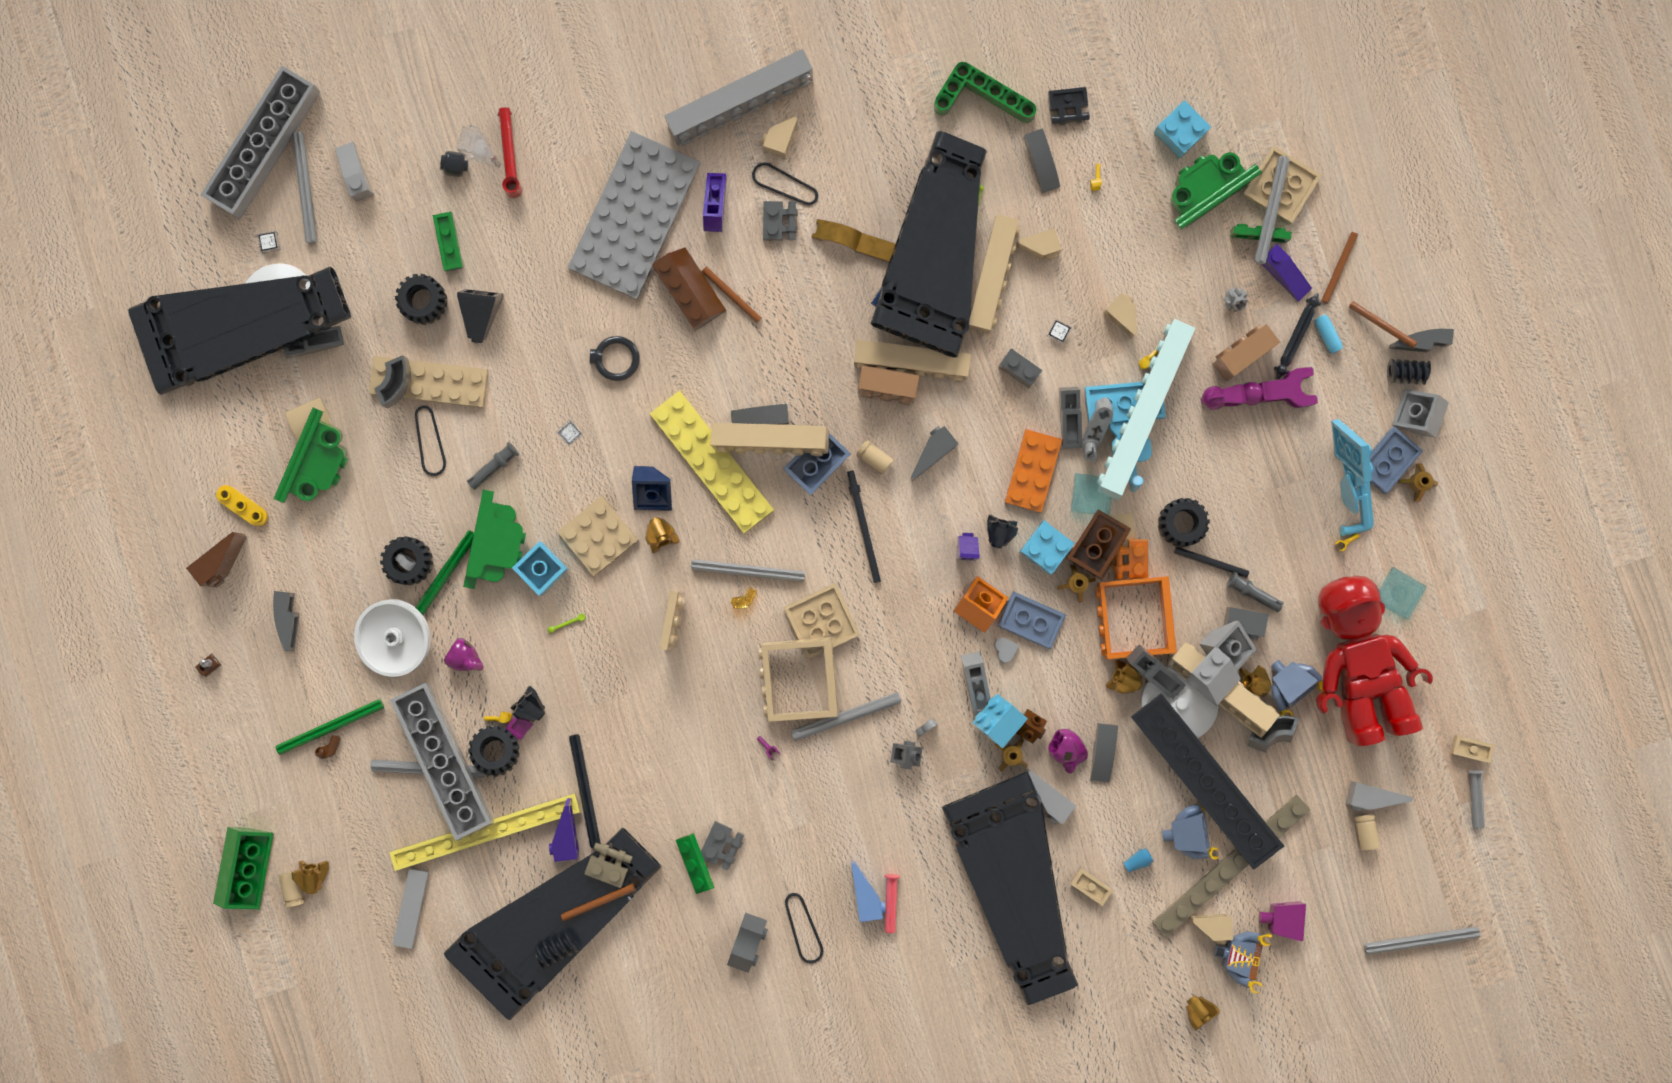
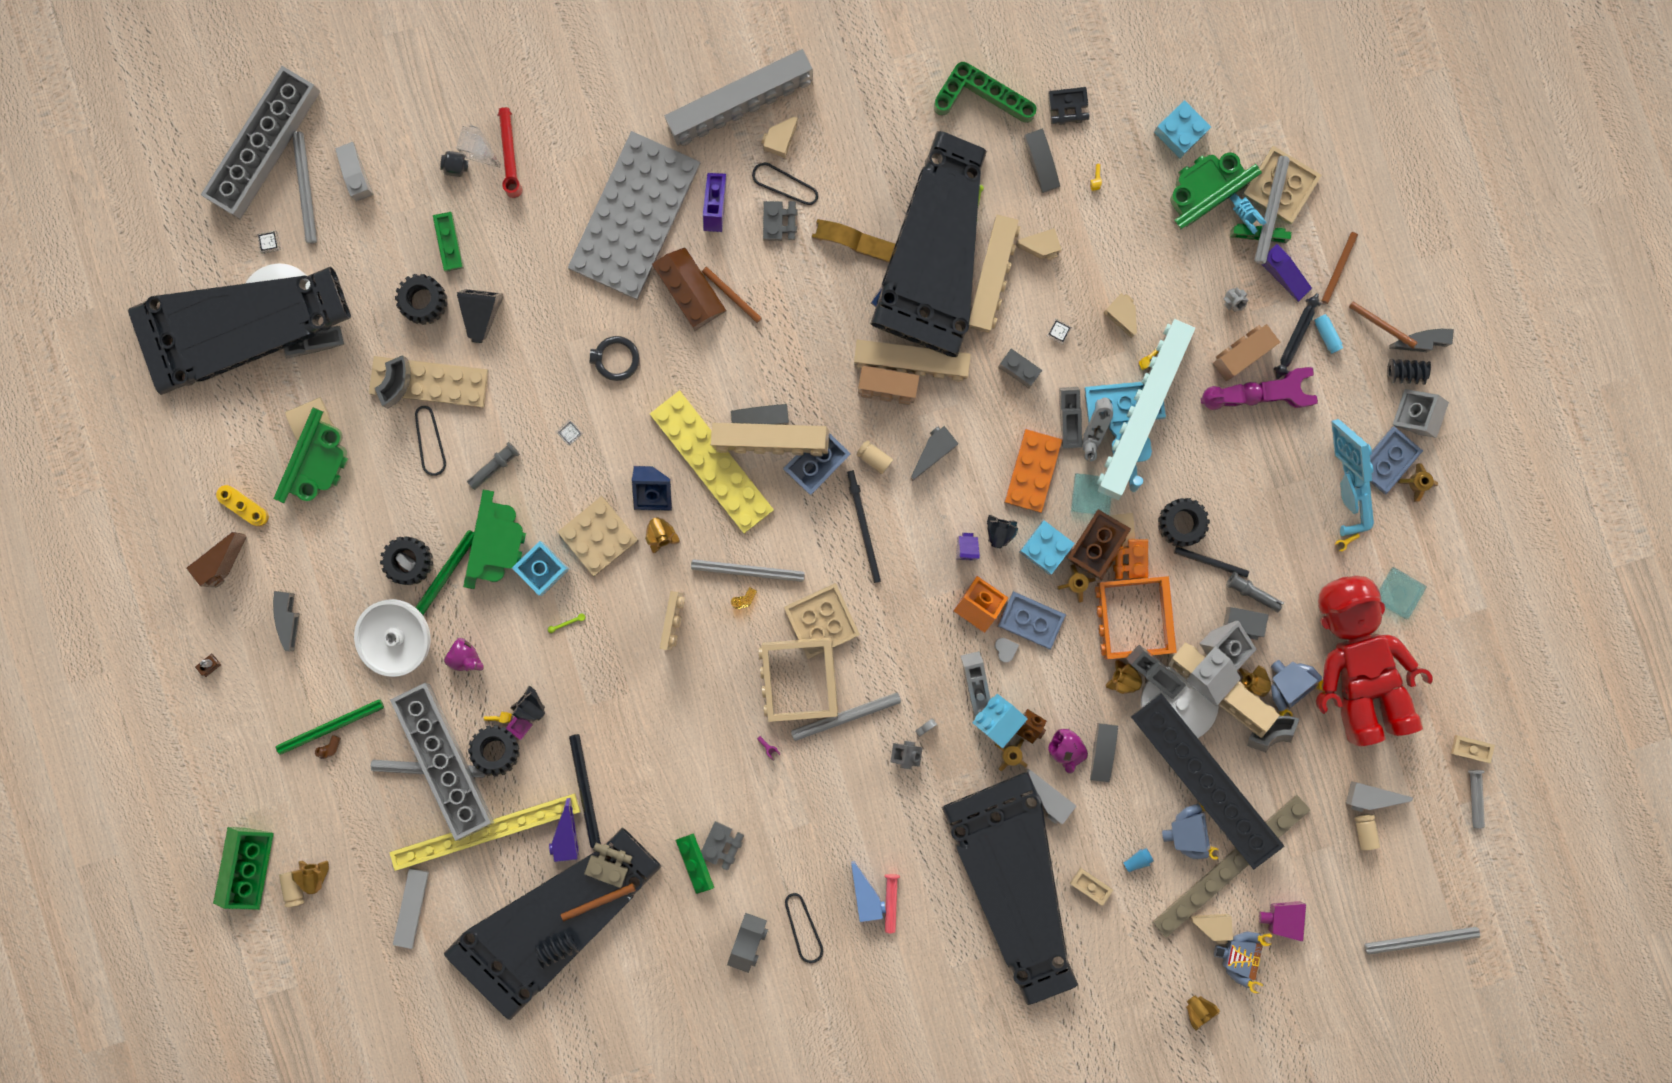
none -> medium azure hinge [1230,193,1267,234]

